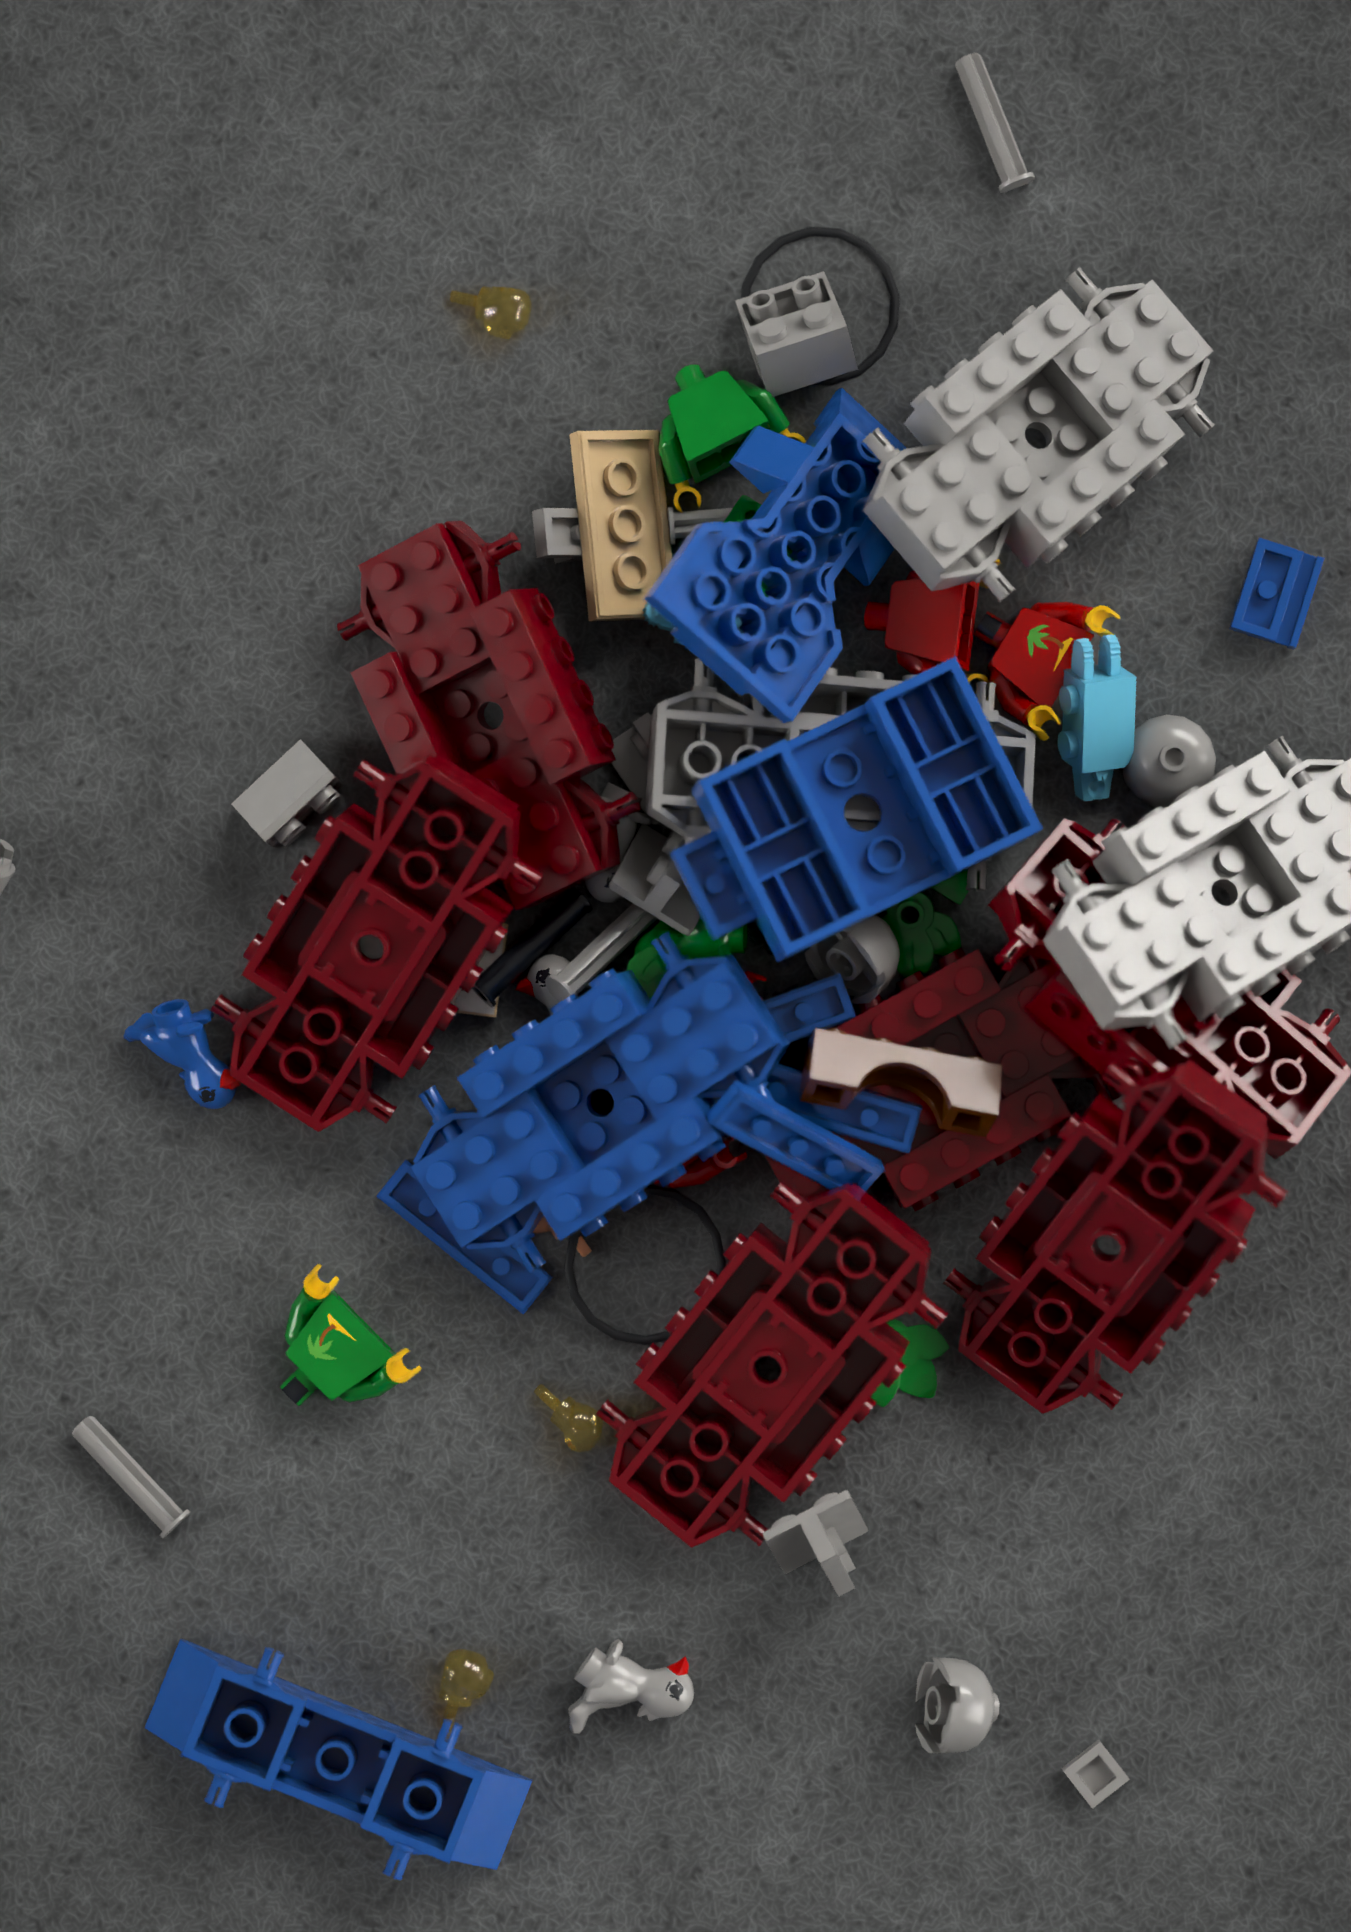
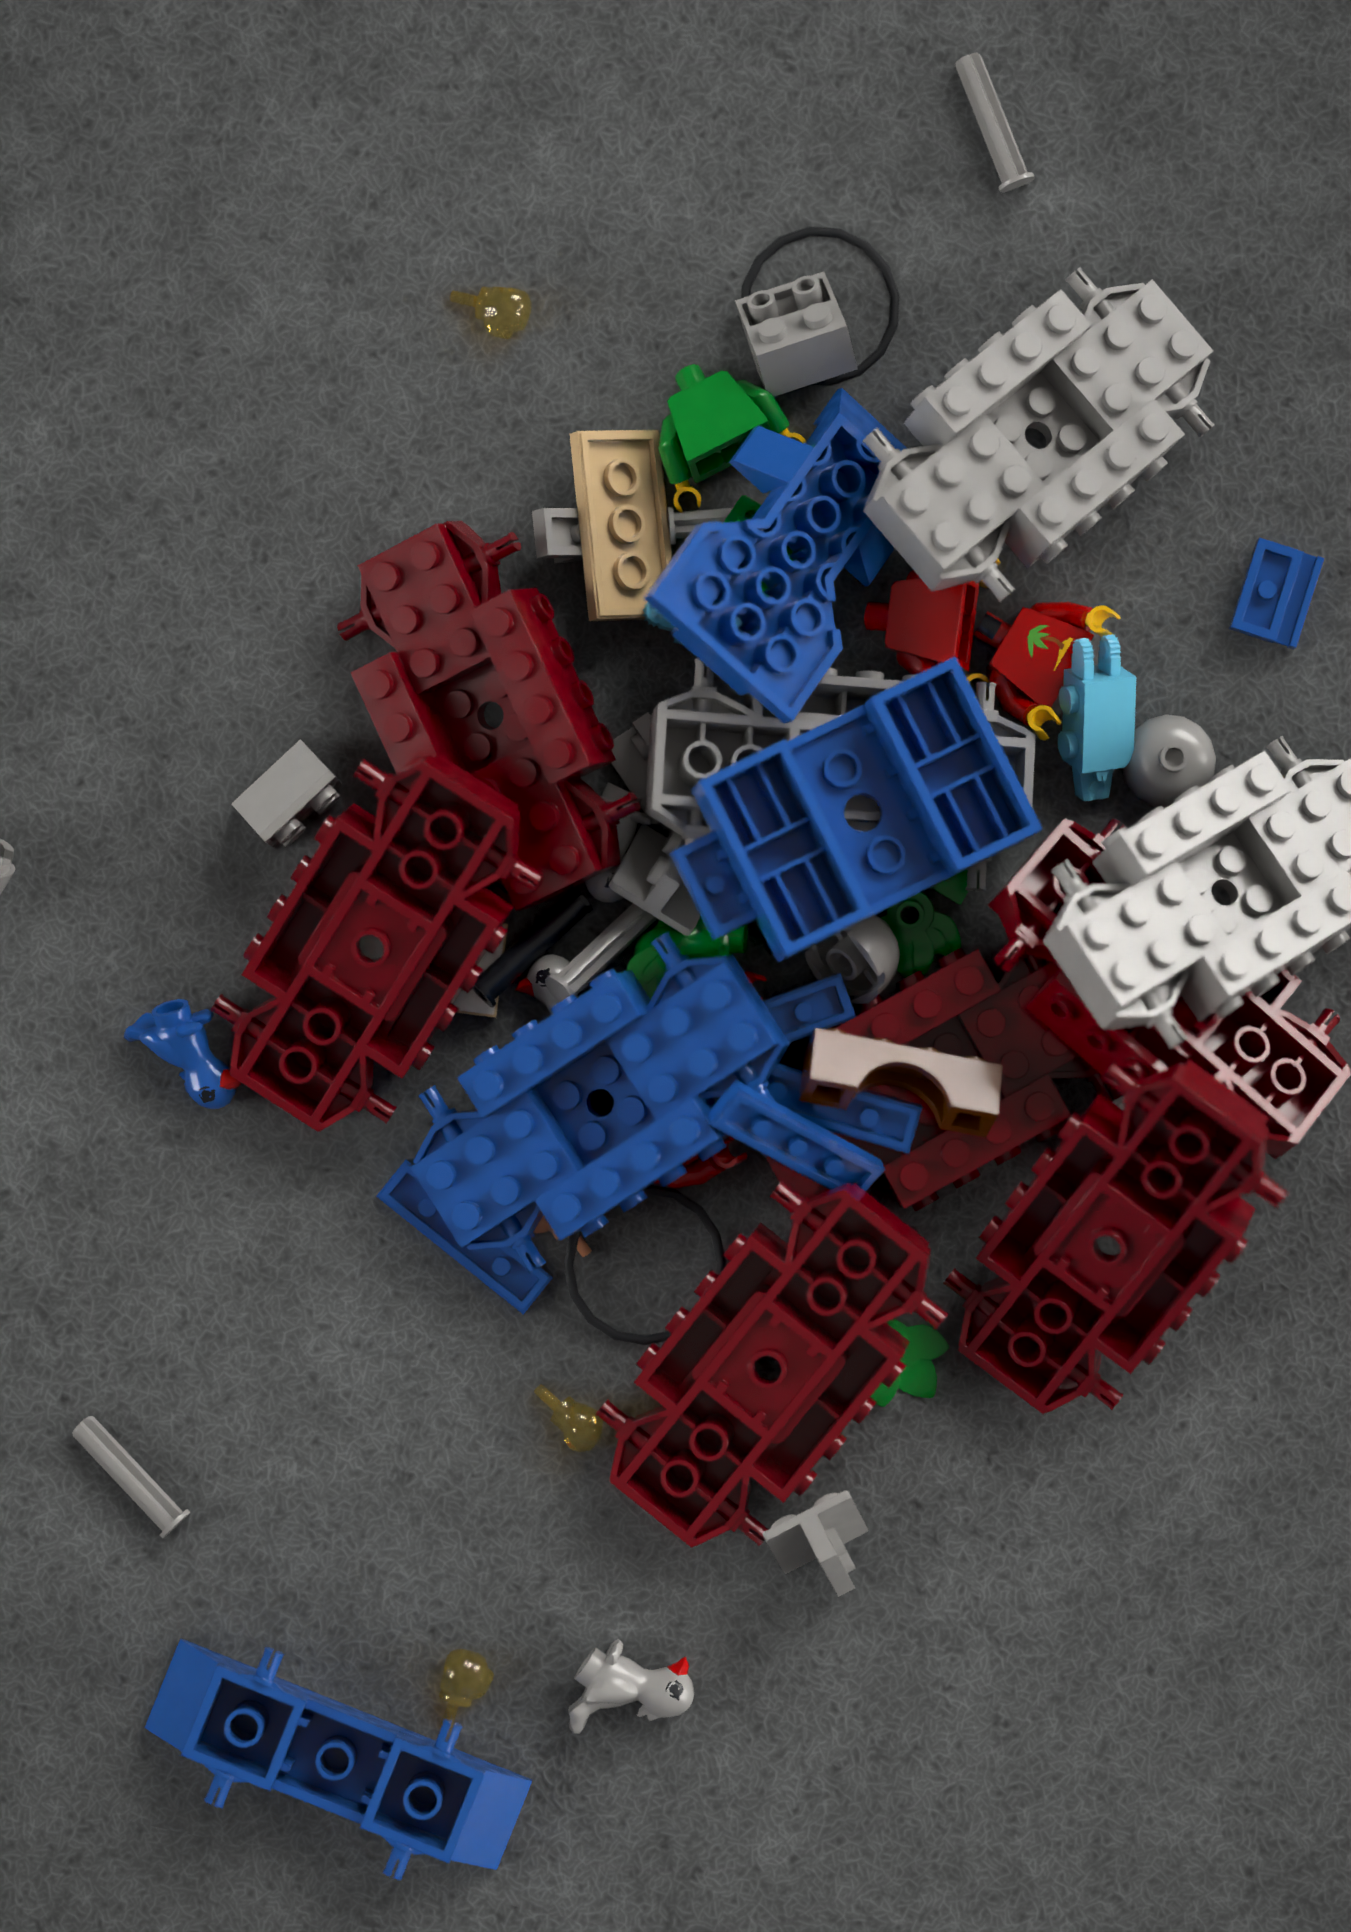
green torso [280,1264,421,1406] -> none
light grey cylinder [915,1657,999,1754] -> none
light grey plate [1062,1739,1130,1809] -> none

